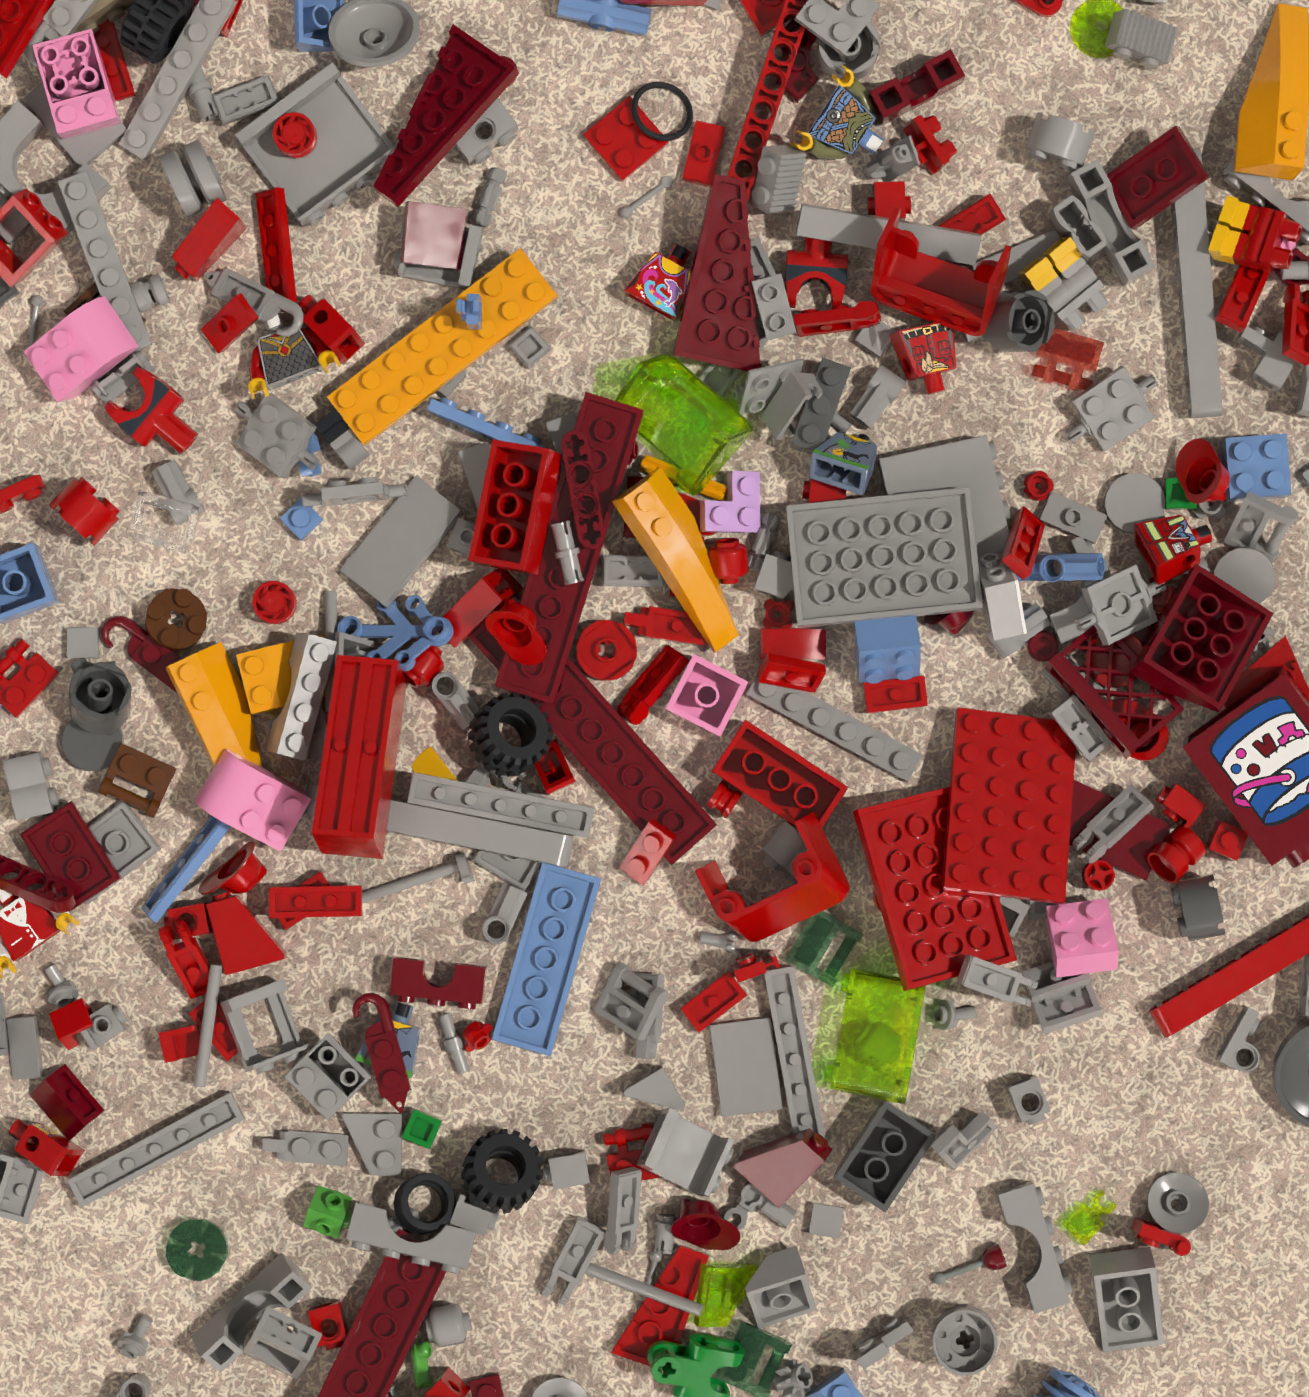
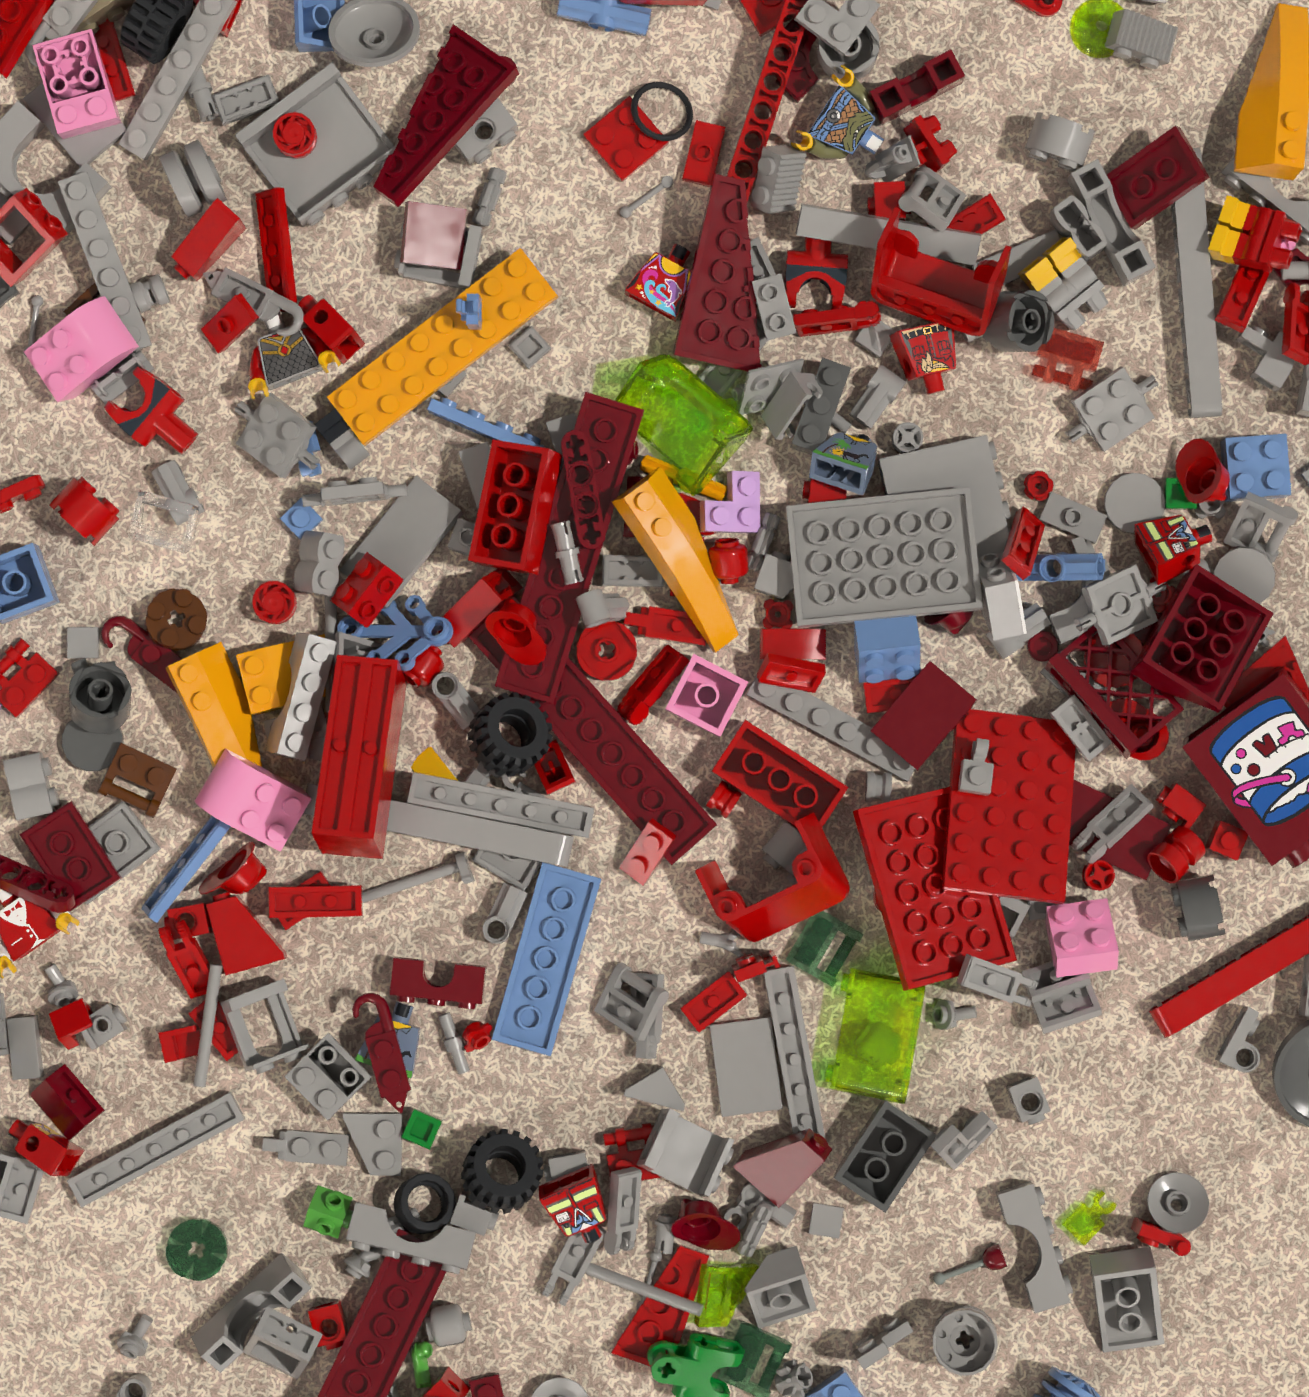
none -> light grey brick [294,530,345,596]
none -> red bracket [330,552,403,628]
none -> light grey plate [343,1247,385,1279]
none -> torso [538,1164,606,1243]
none -> light grey piece [576,589,630,628]
none -> light grey axle [737,1201,774,1257]
none -> light grey wheel [865,771,892,803]
none -> dark red tile [870,661,978,771]
none -> light grey wheel [891,422,923,454]
none -> light grey plate [898,166,967,233]
none -> light grey plate [958,738,994,796]

